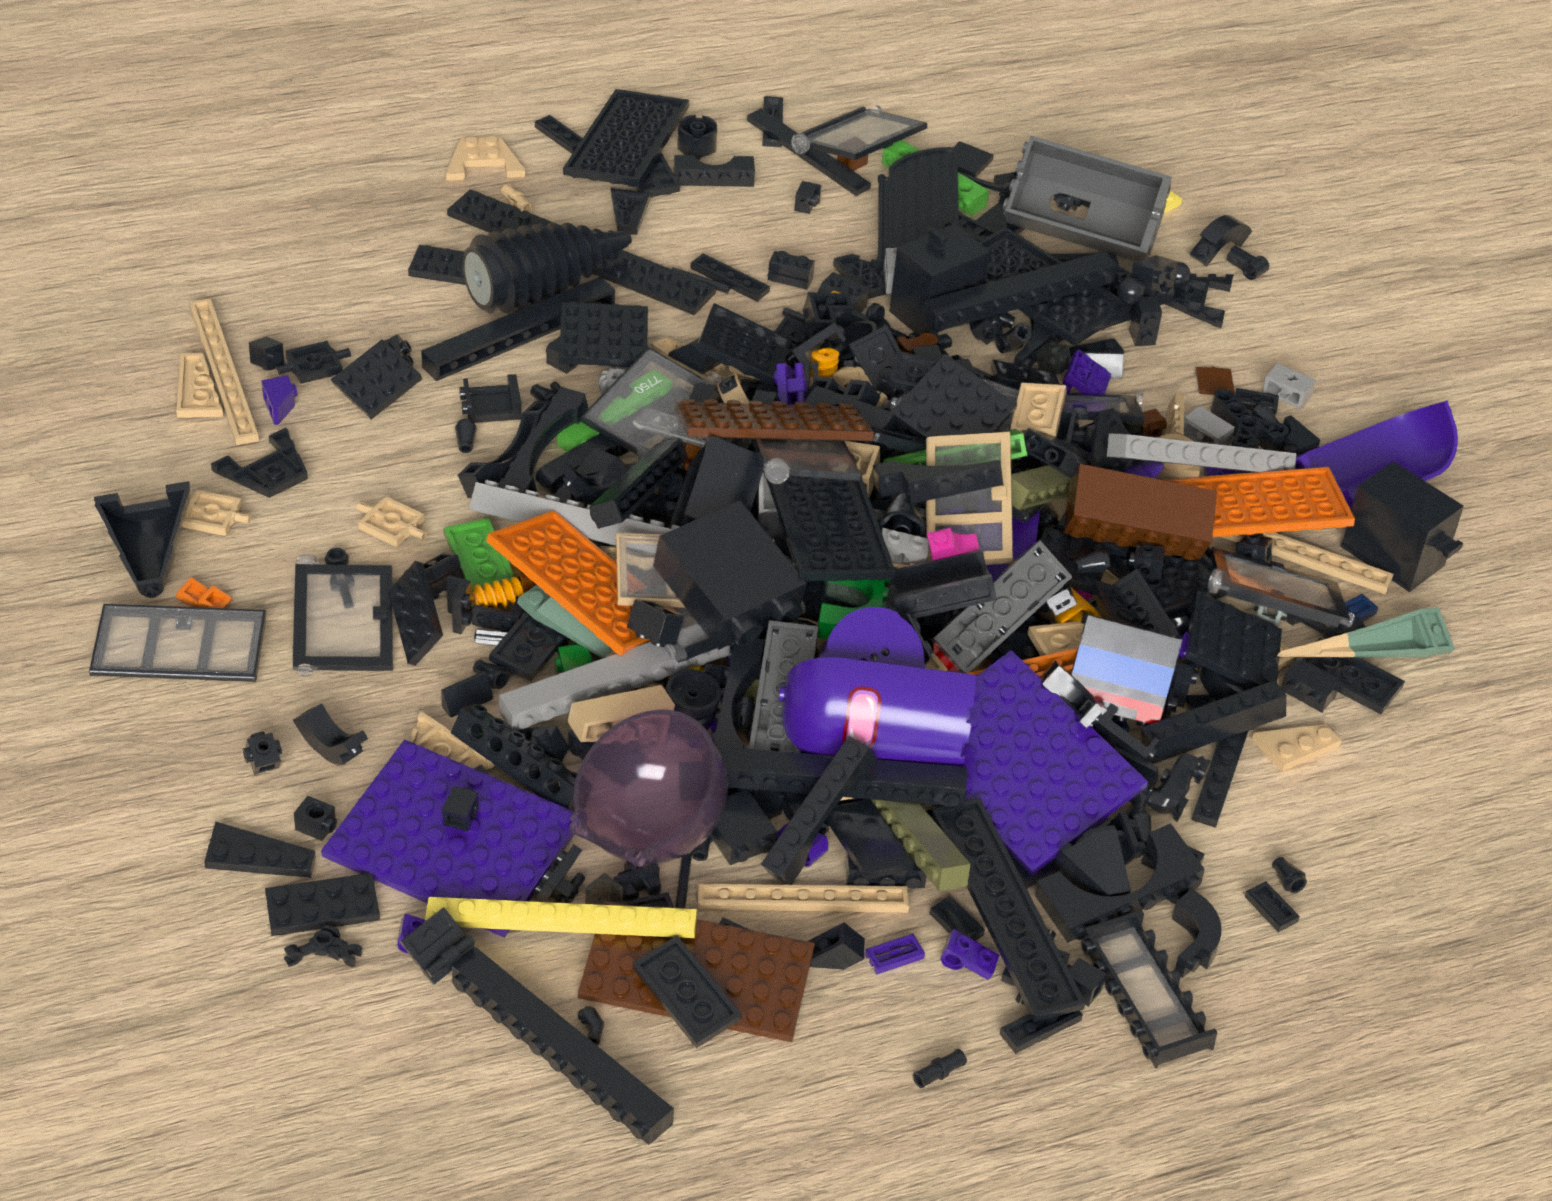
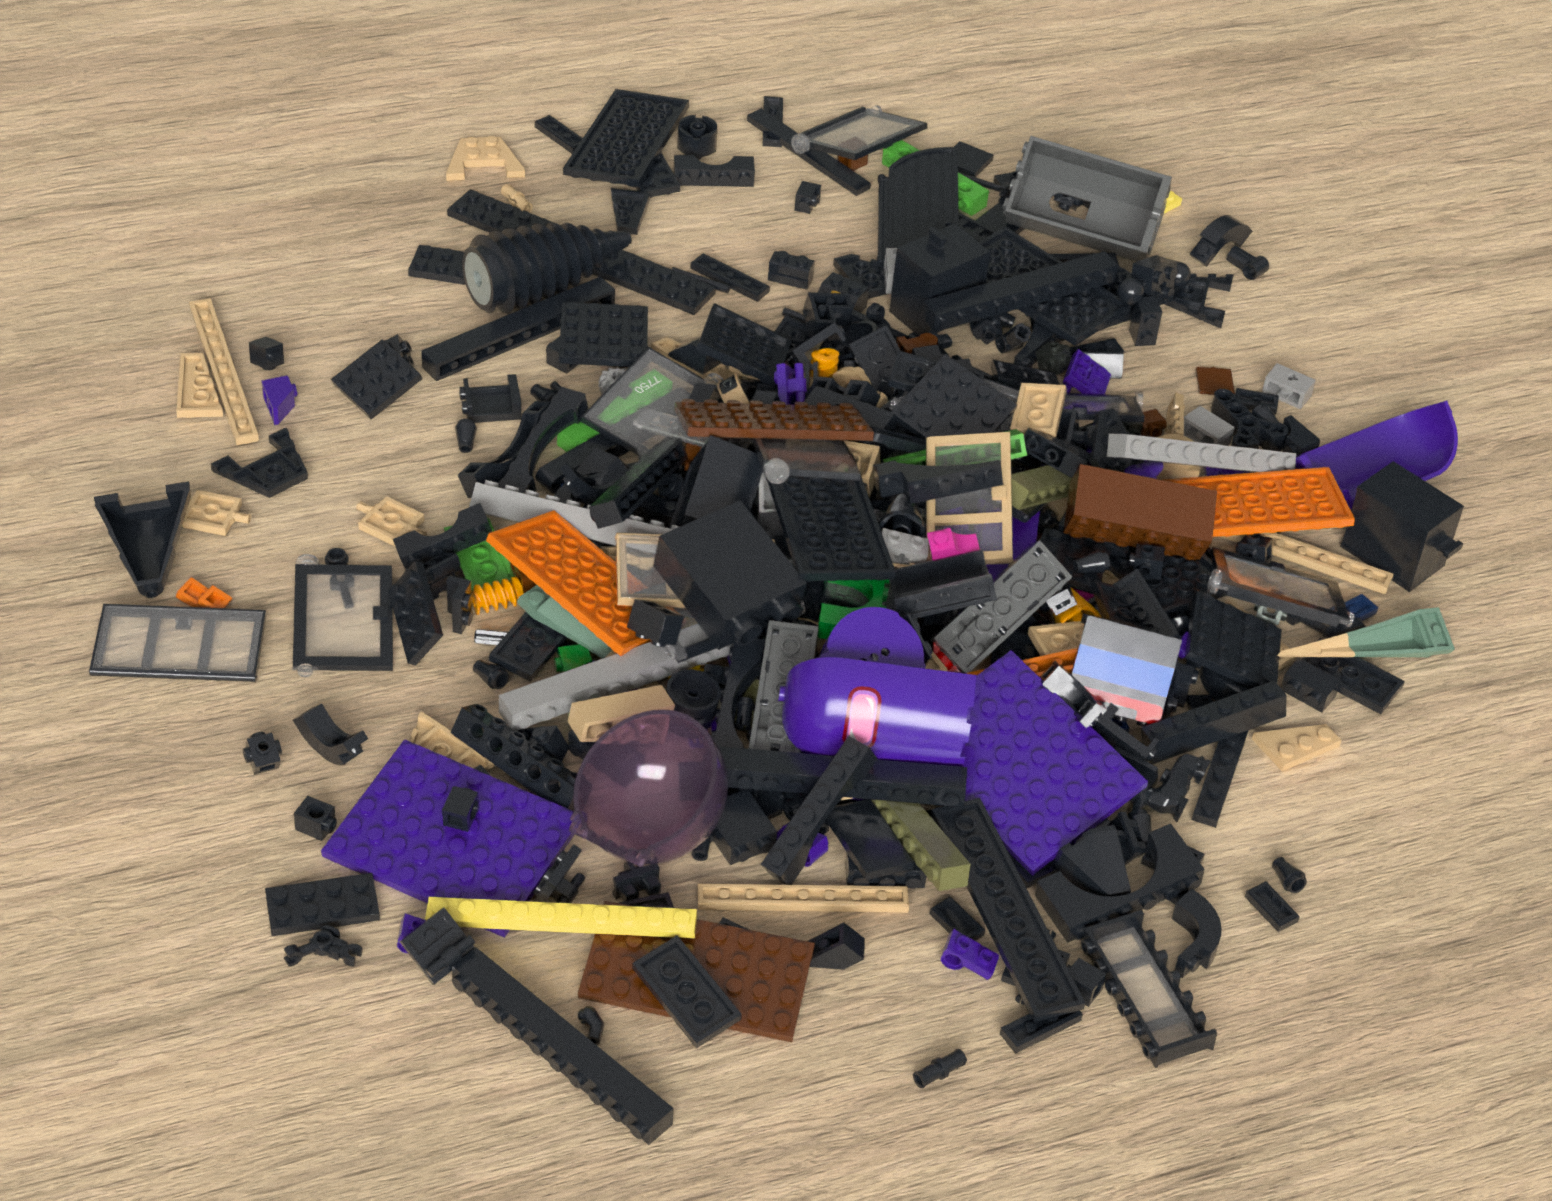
black wing [204,821,316,878] -> none
black plate [276,341,351,384] -> none
black slope [441,671,493,717] -> none
black bracket [472,596,526,632] -> none
clear smoke panel [585,873,623,905] -> none
black bar [675,831,694,909] -> none
dark purple tile [865,933,925,975] -> none
none -> black arch [393,503,493,570]

